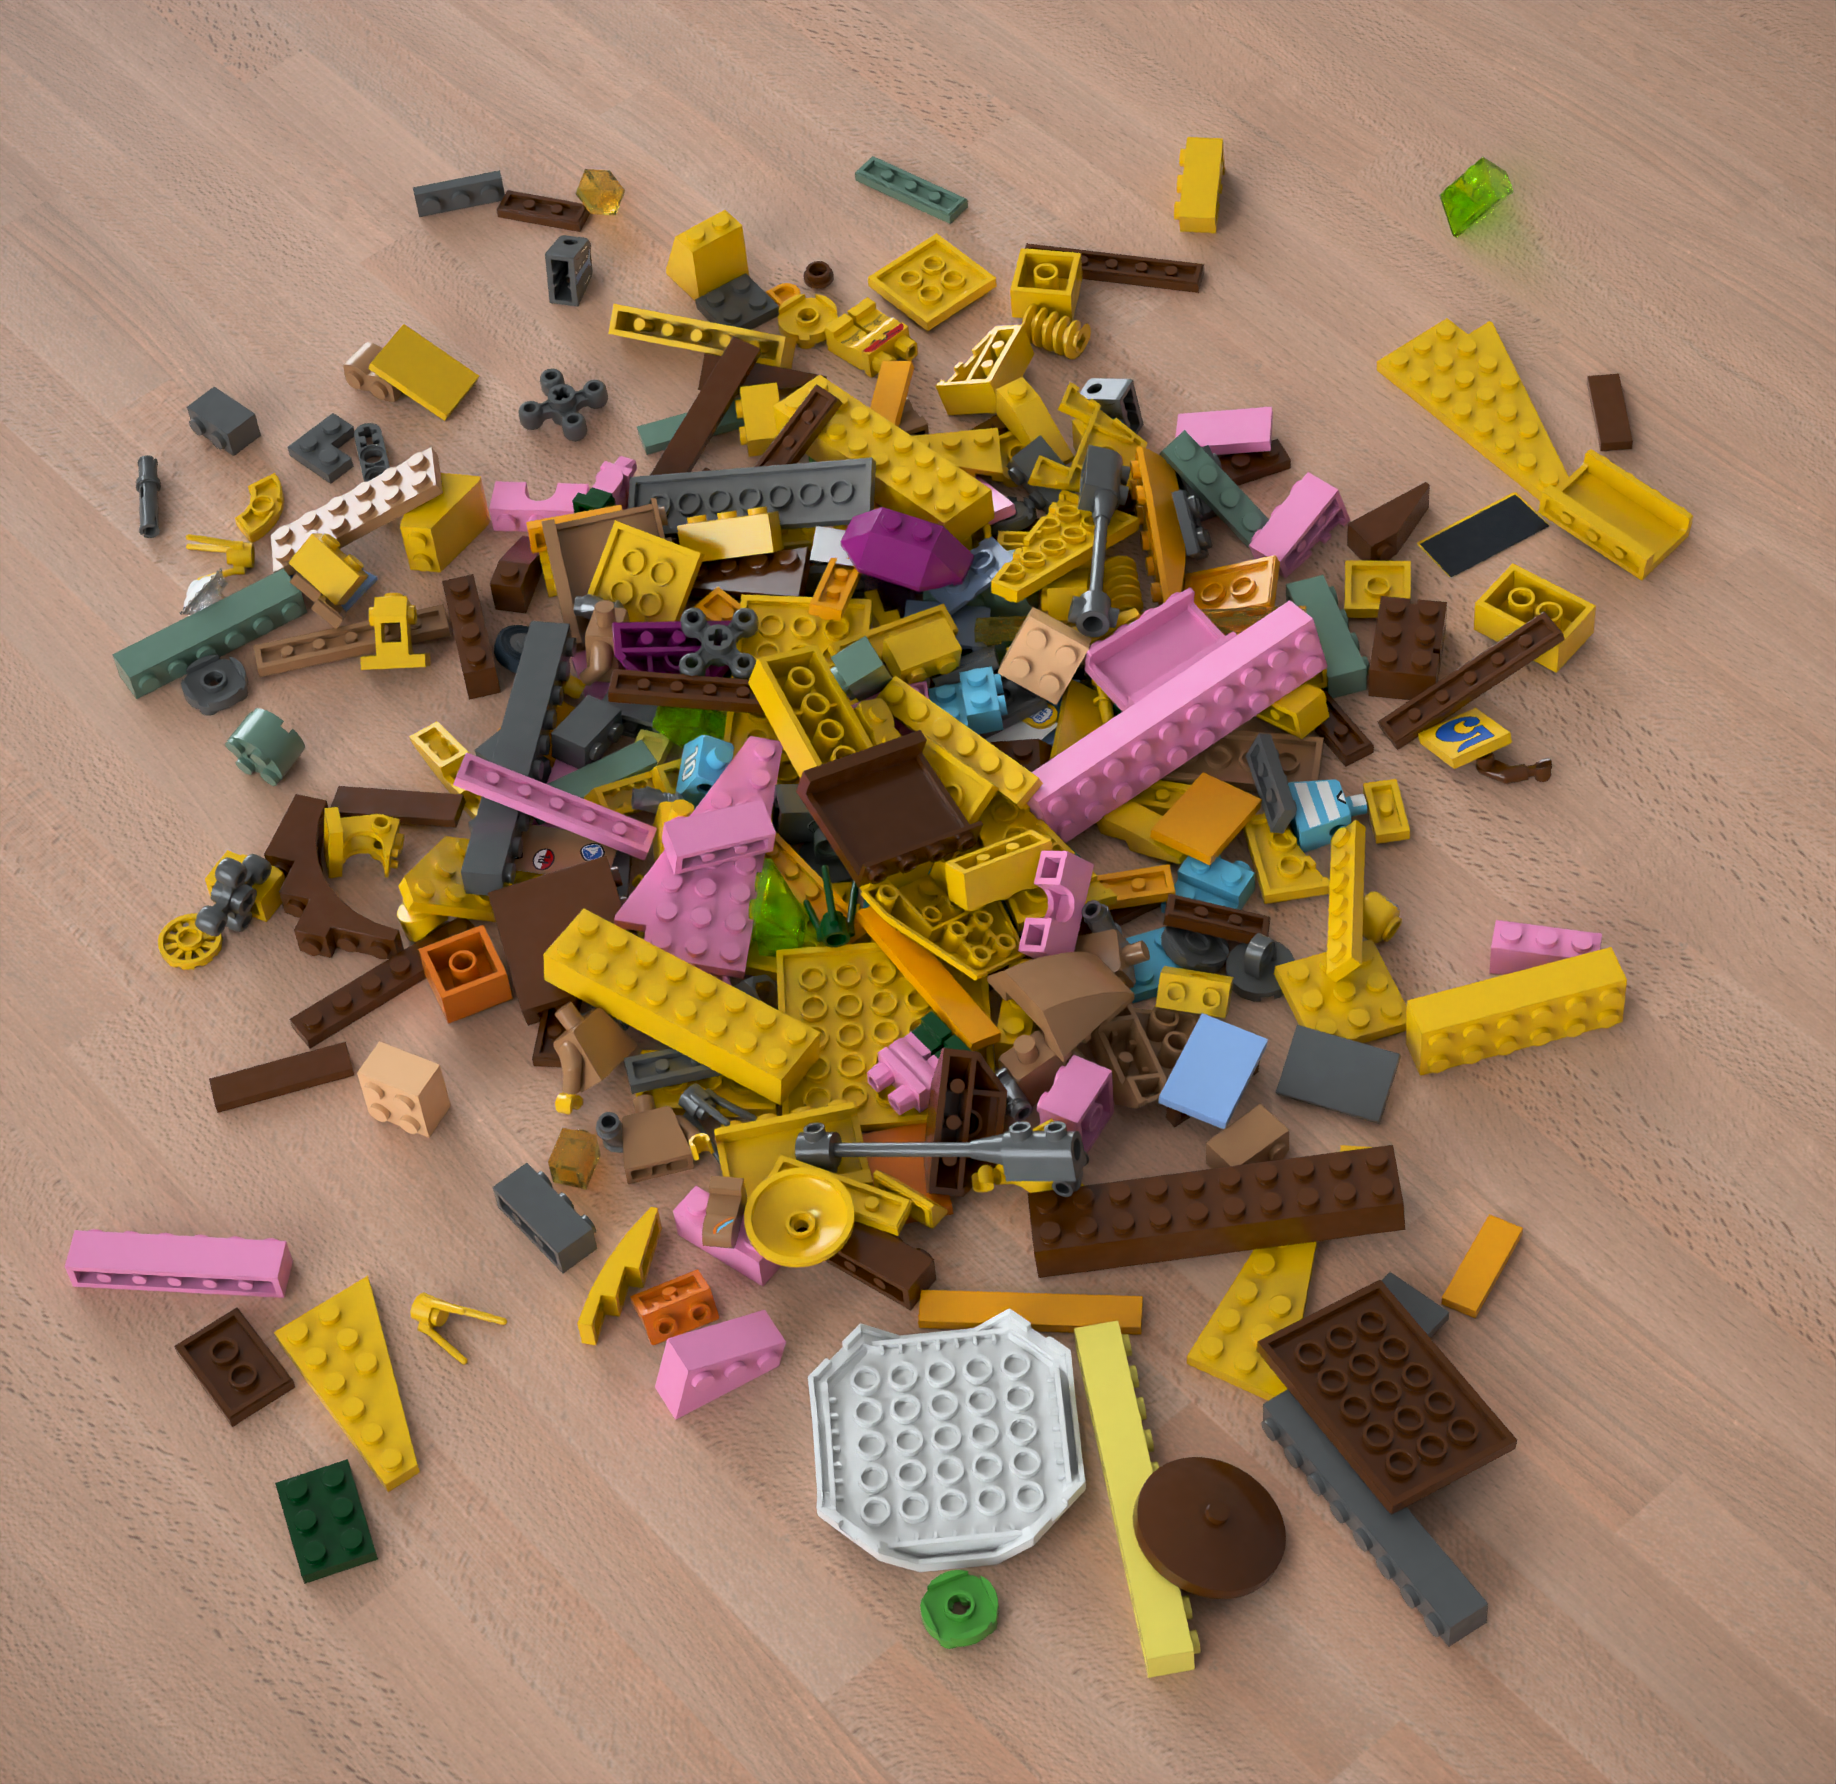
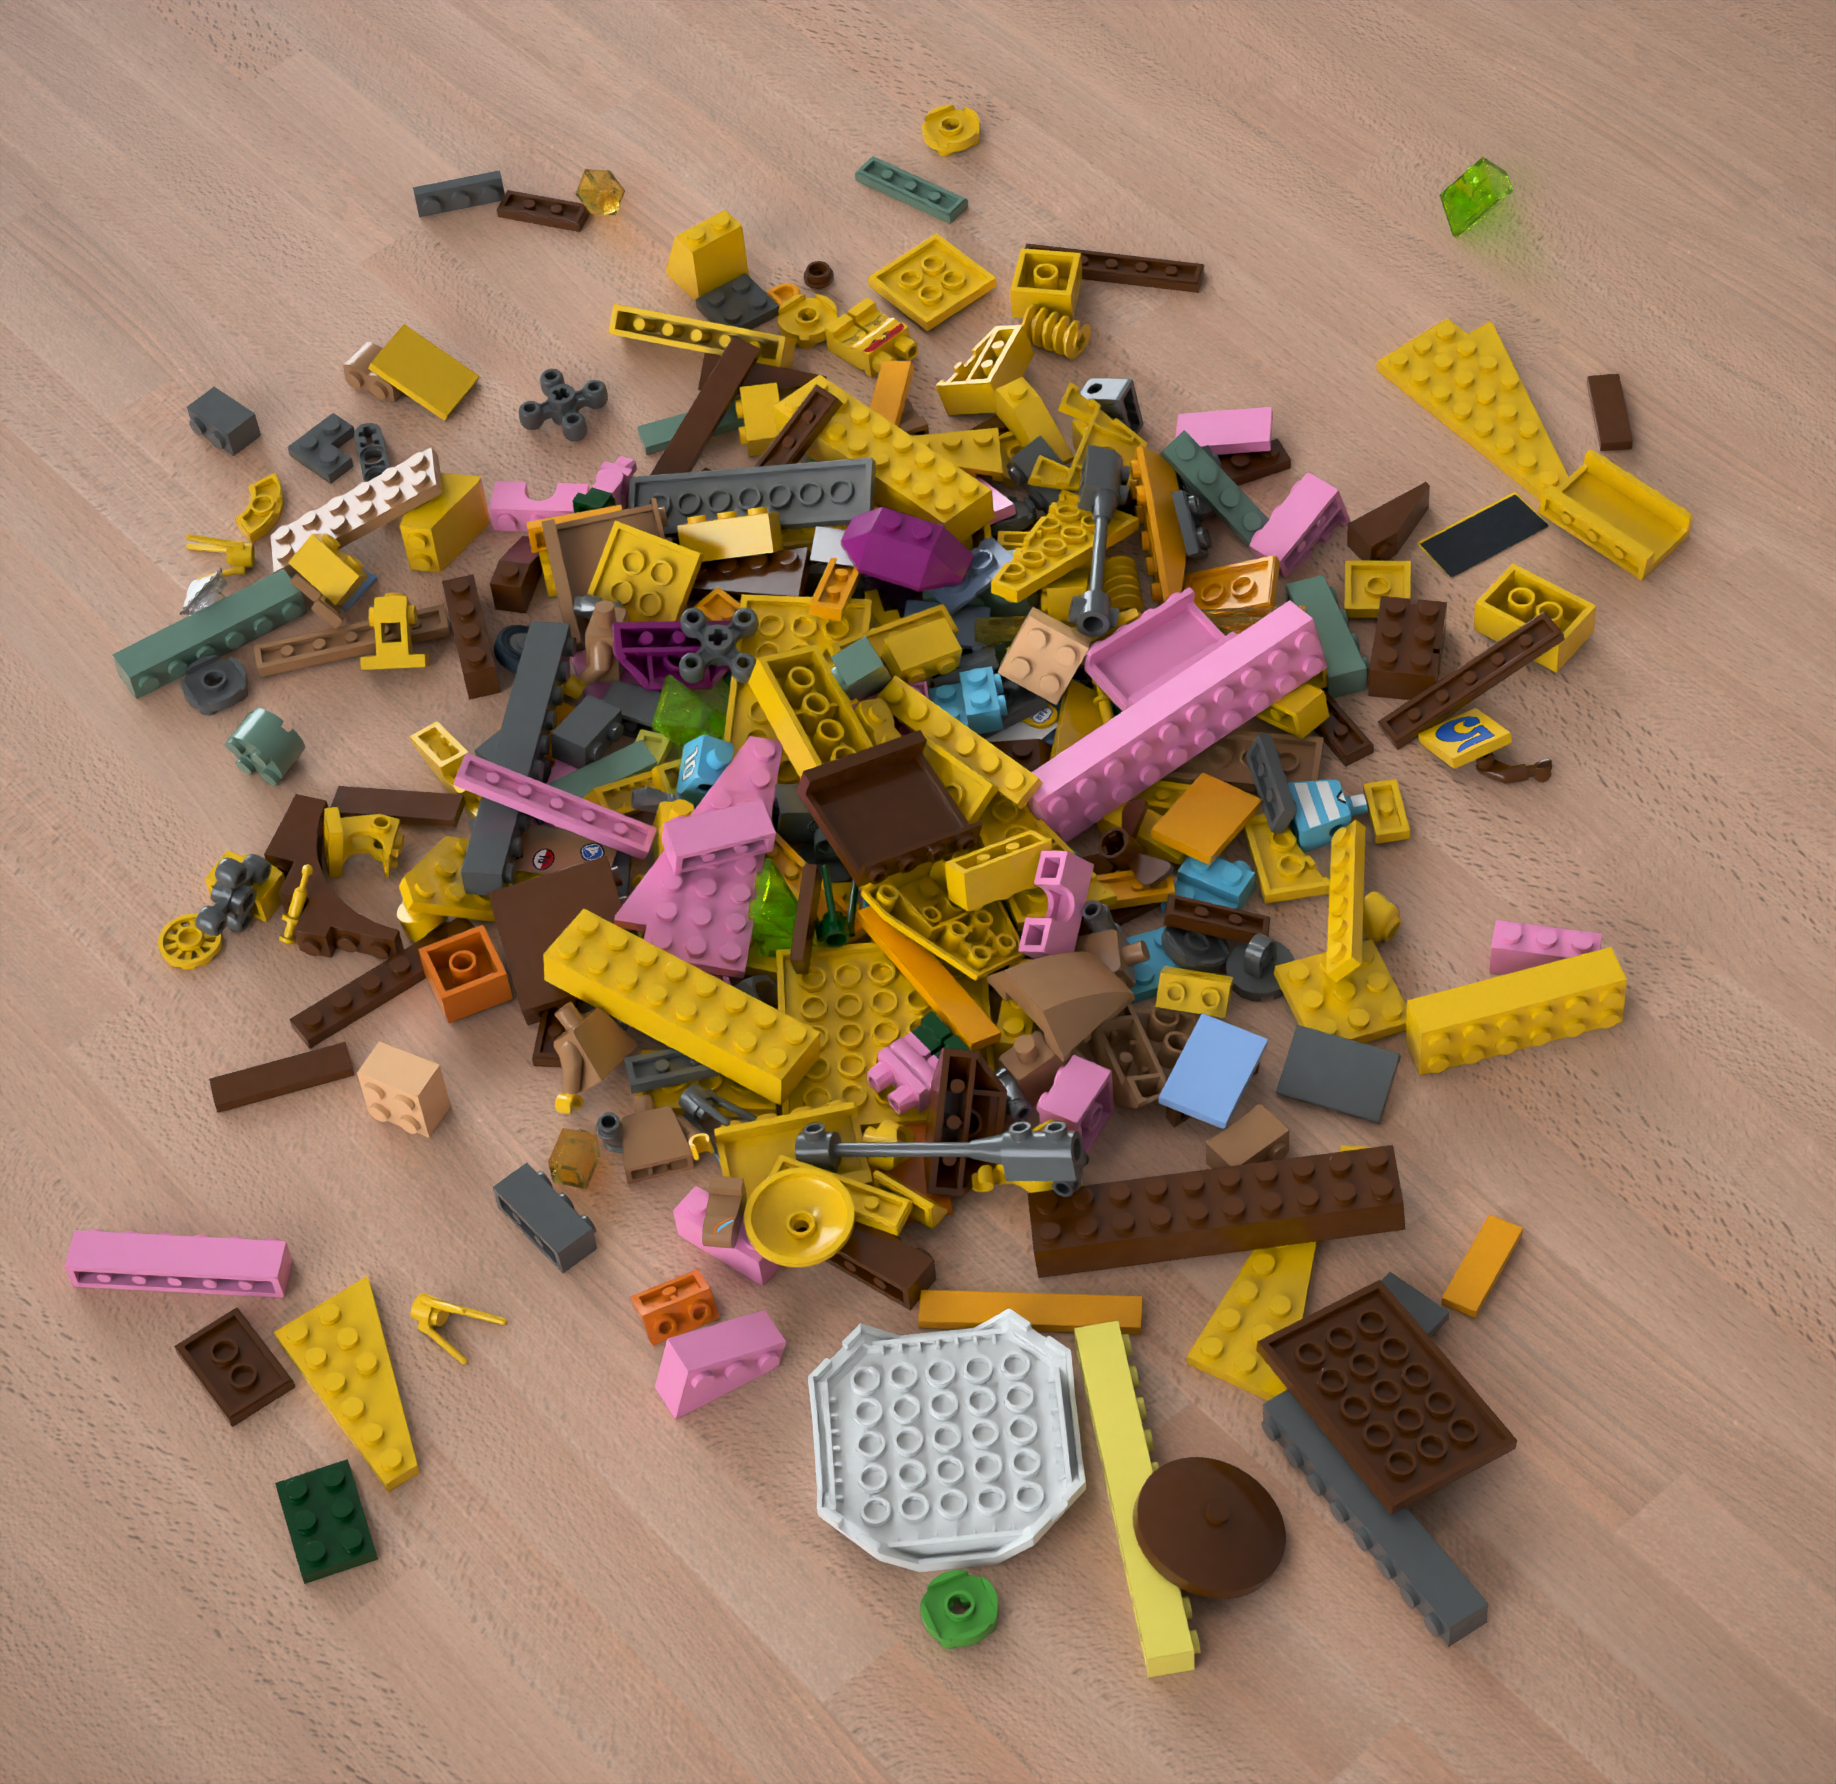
dark grey pin [136,455,161,538] -> none
dark grey torso [545,235,593,307] -> none
yellow slope [577,1207,662,1345] -> none
reddish brown plate [608,669,765,714] -> none
yellow wedge [1174,137,1225,233] -> none
none -> yellow piece [279,864,313,945]
none -> reddish brown tile [790,864,822,974]
none -> yellow piece [861,1120,915,1172]
none -> yellow plate [921,105,981,157]
none -> reddish brown piece [1081,798,1174,888]

